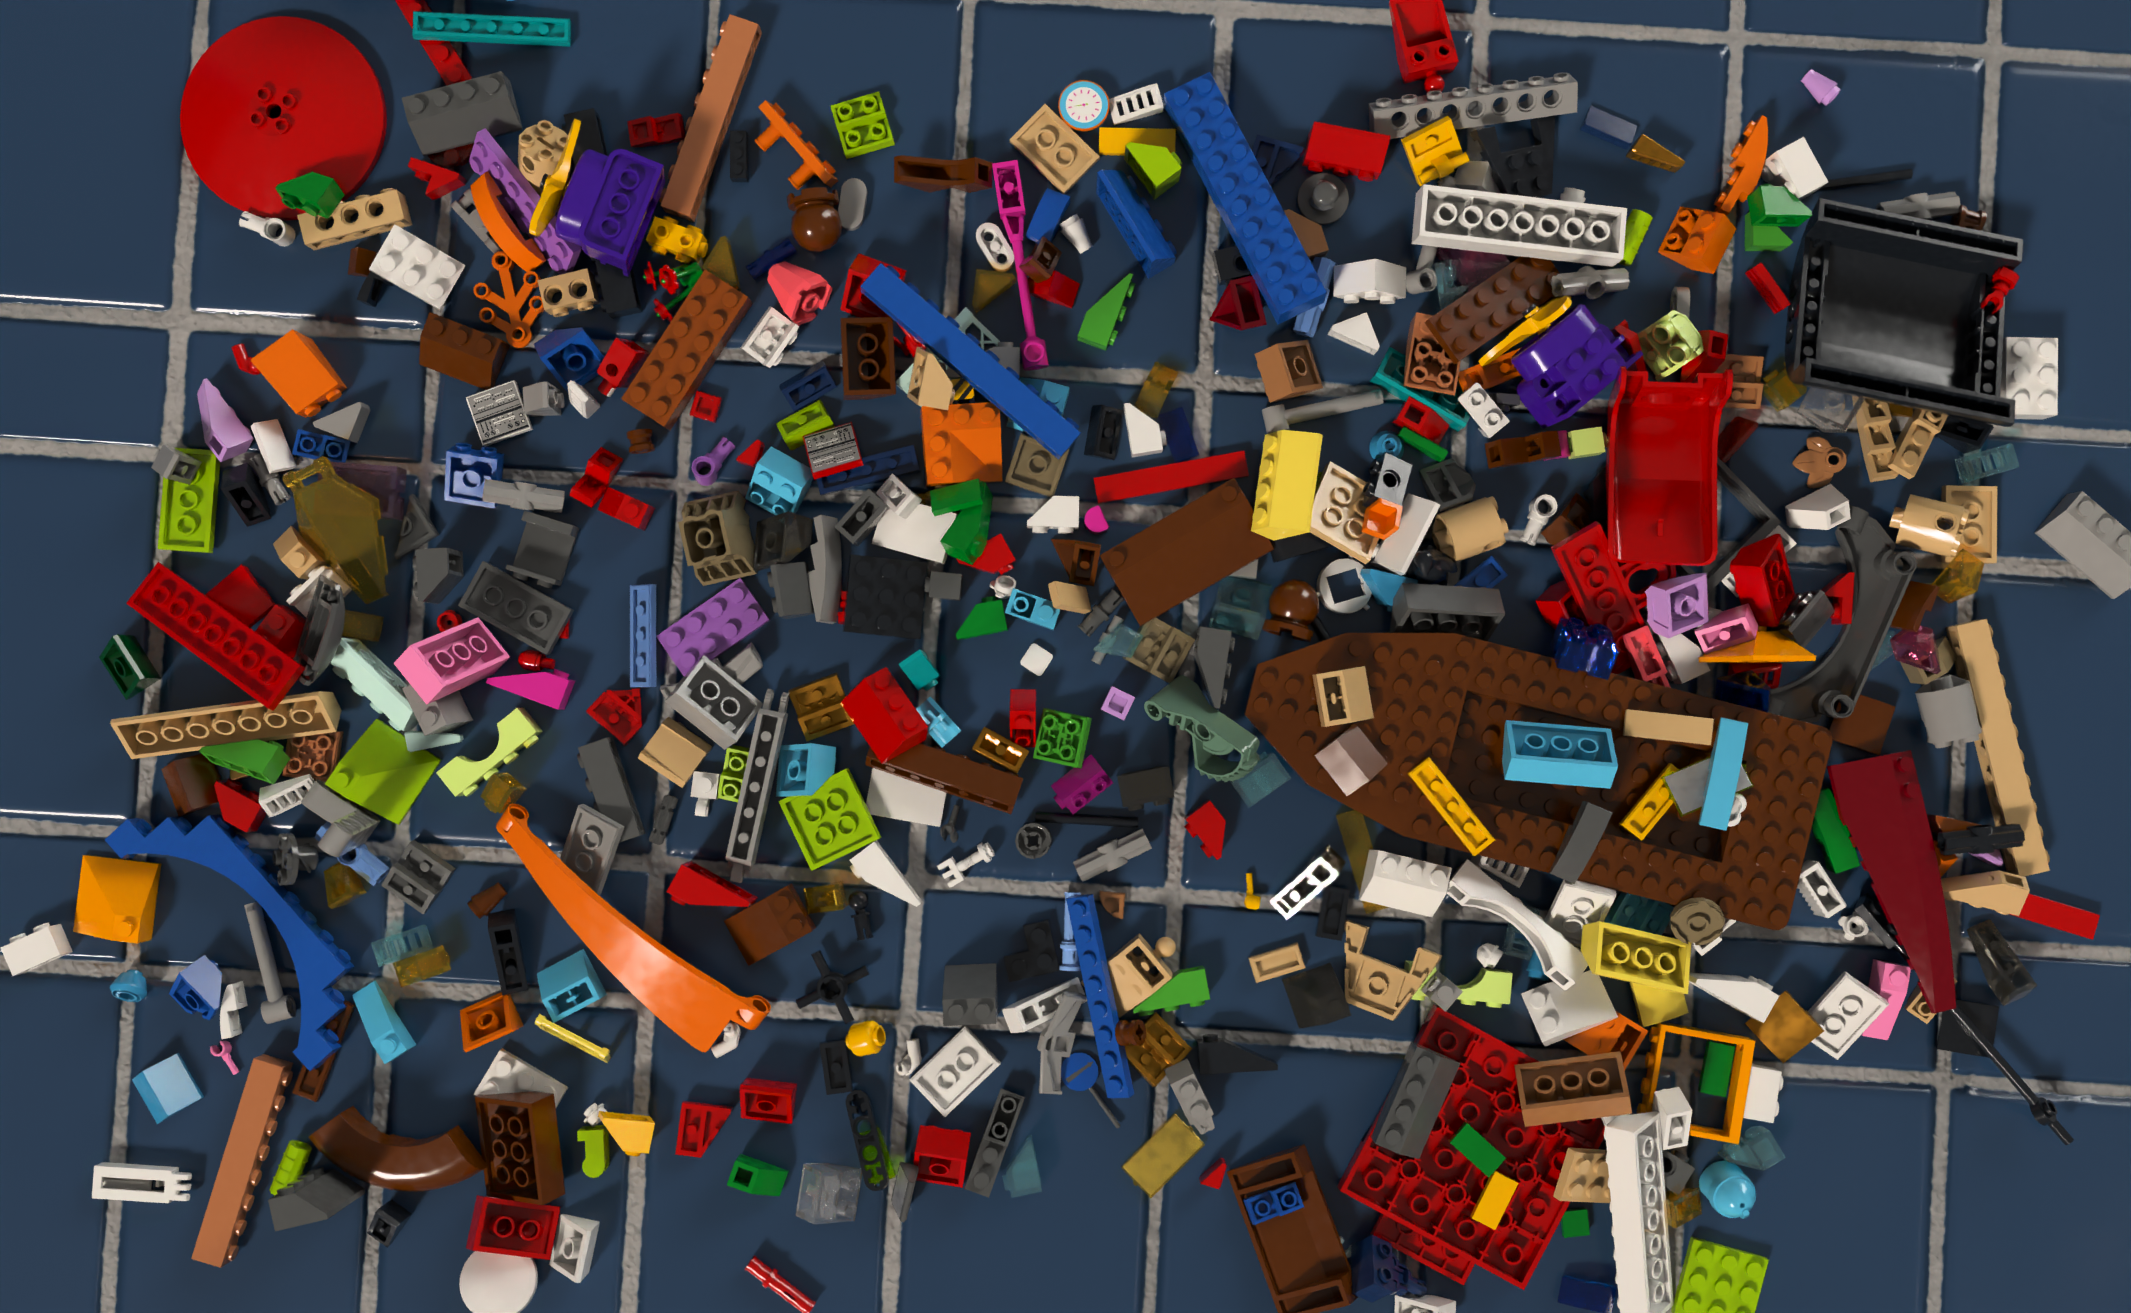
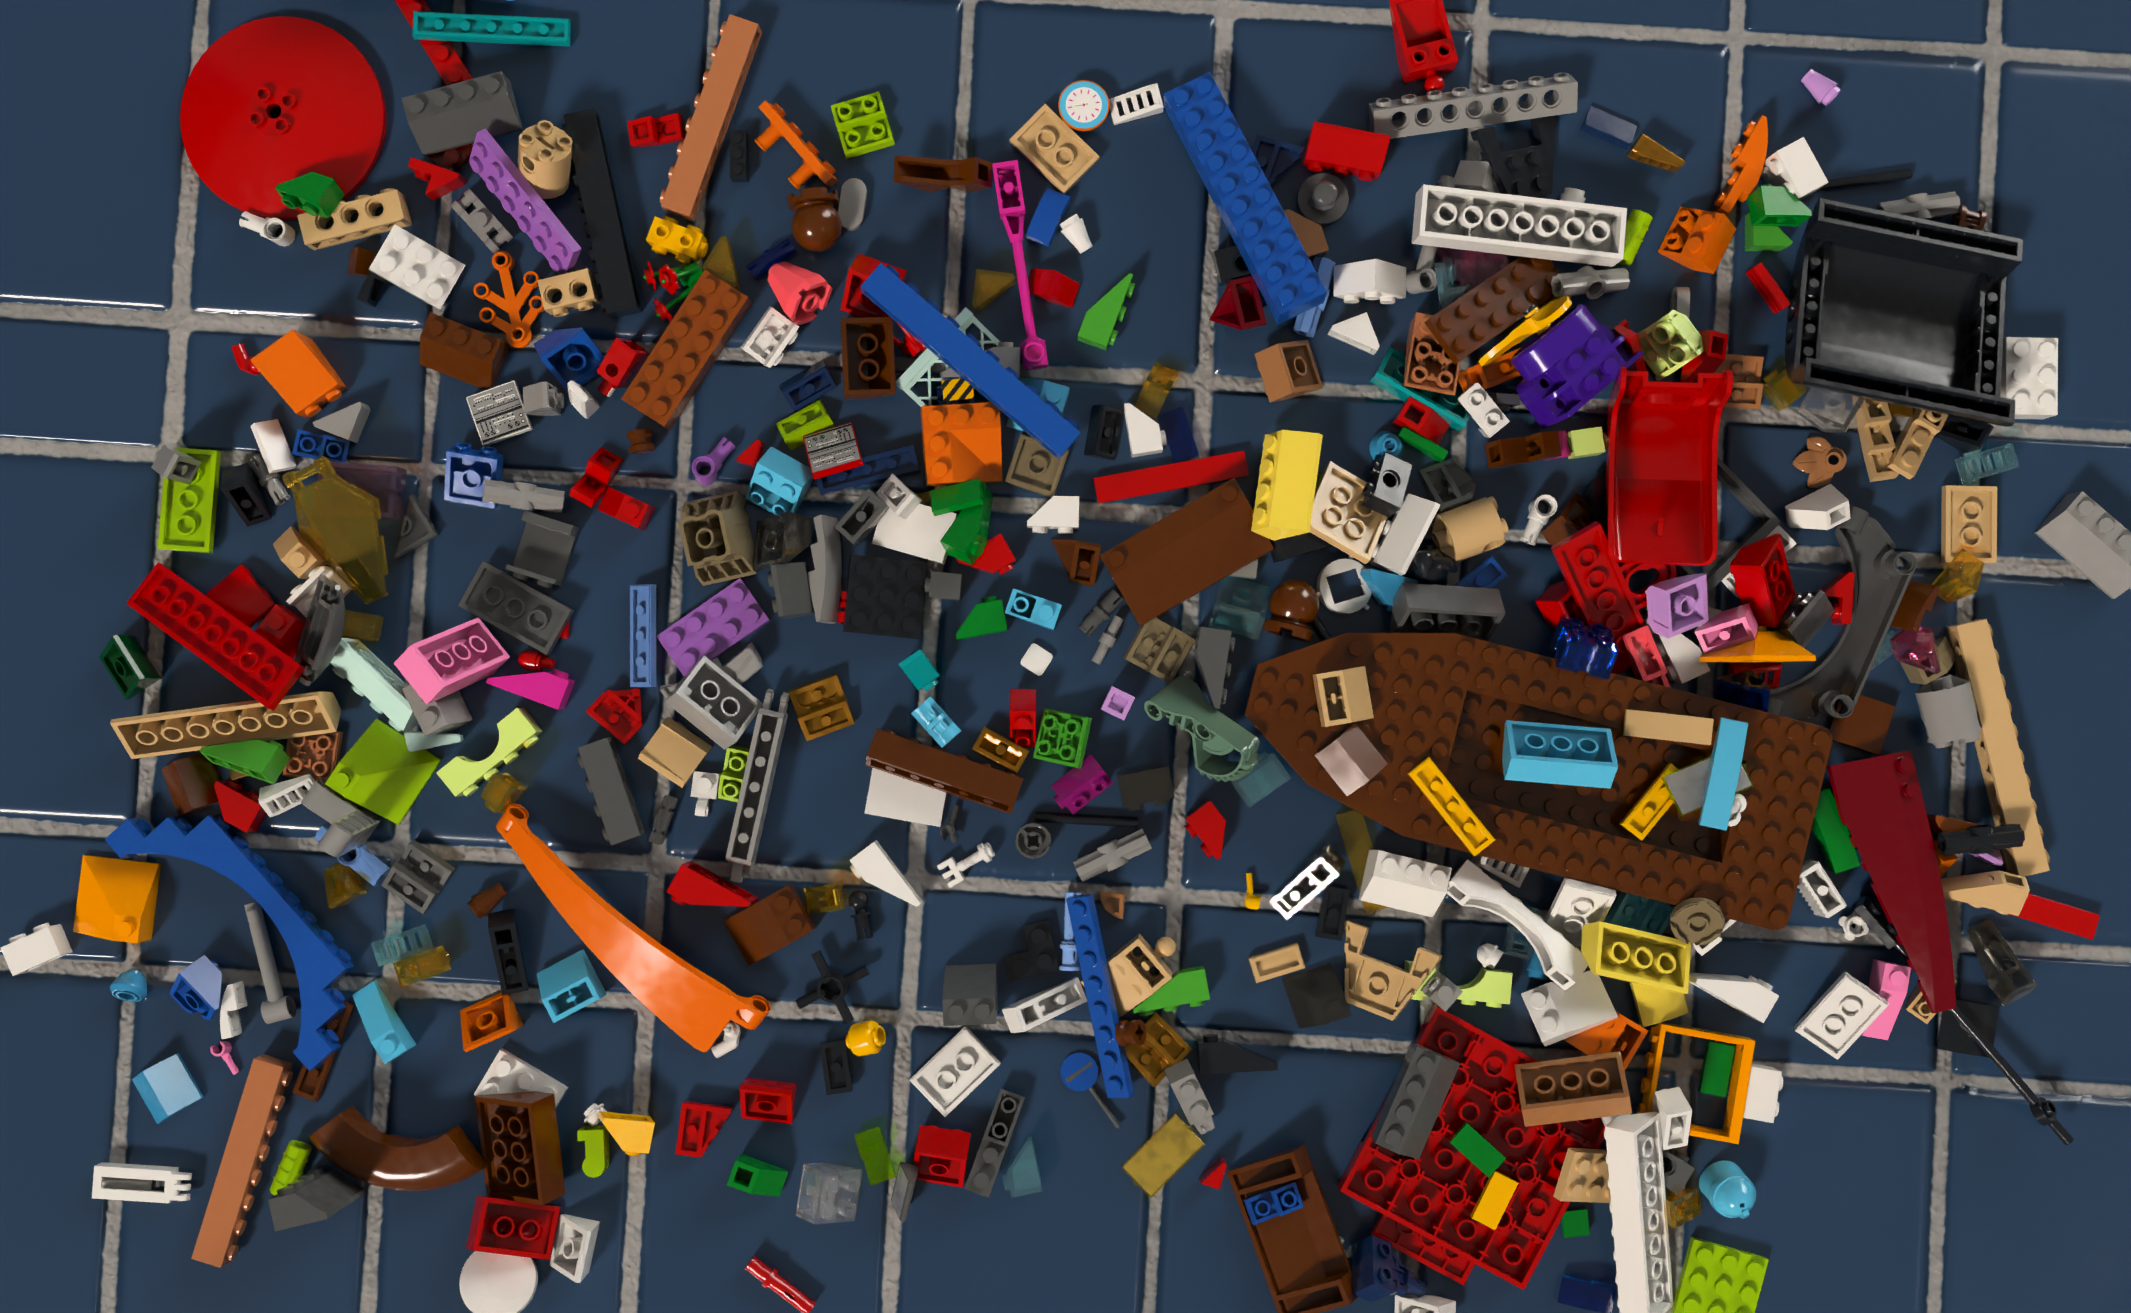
lavender slope [197,378,254,462] -> none
dark grey plate [273,833,319,885] -> none
black slope [367,1199,412,1248] -> none
dark grey slope [413,548,464,604] -> none
red plate [437,610,463,632] -> none
orange slope [470,172,546,272] -> none
dark purple brick [529,119,665,277] -> none
light yellow window [535,1014,611,1064] -> none
light grey tile [560,804,624,895] -> none
red tile [689,391,722,423] -> none
medium azure slope [776,743,836,797] -> none
lime plate [778,768,882,871] -> none
red slope [841,667,928,764] -> none
black beam [846,1090,889,1191] -> none
white arm [896,1038,922,1076] -> none
tan slope [907,346,955,410] -> none
white plate [976,222,1015,272] -> none
white plate [990,575,1018,599] -> none
reddish brown slope [1019,236,1062,283] -> none
light grey plate [1037,991,1087,1095] -> none
tan tile [1048,581,1092,614] -> none
dark pink brick [1084,505,1109,535] -> none
clear light blue piece [1093,623,1143,658] -> none
blue slope [1096,170,1177,279] -> none
yellow tile [1099,127,1176,156] -> none
lime slope [1124,142,1182,200] -> none
light grey piece [1262,389,1383,434] -> none
orange panel [1361,498,1403,540] -> none
yellow plate [1401,116,1469,186] -> none
dark grey slope [1549,801,1612,884] -> none
clear red slope [1717,416,1759,463] -> none
clear light blue slope [1717,1126,1786,1171] -> none
pearl gold slope [1745,990,1825,1063] -> none
tan cylinder [1889,494,1970,557] -> none
red piece [1981,266,2019,314] -> none

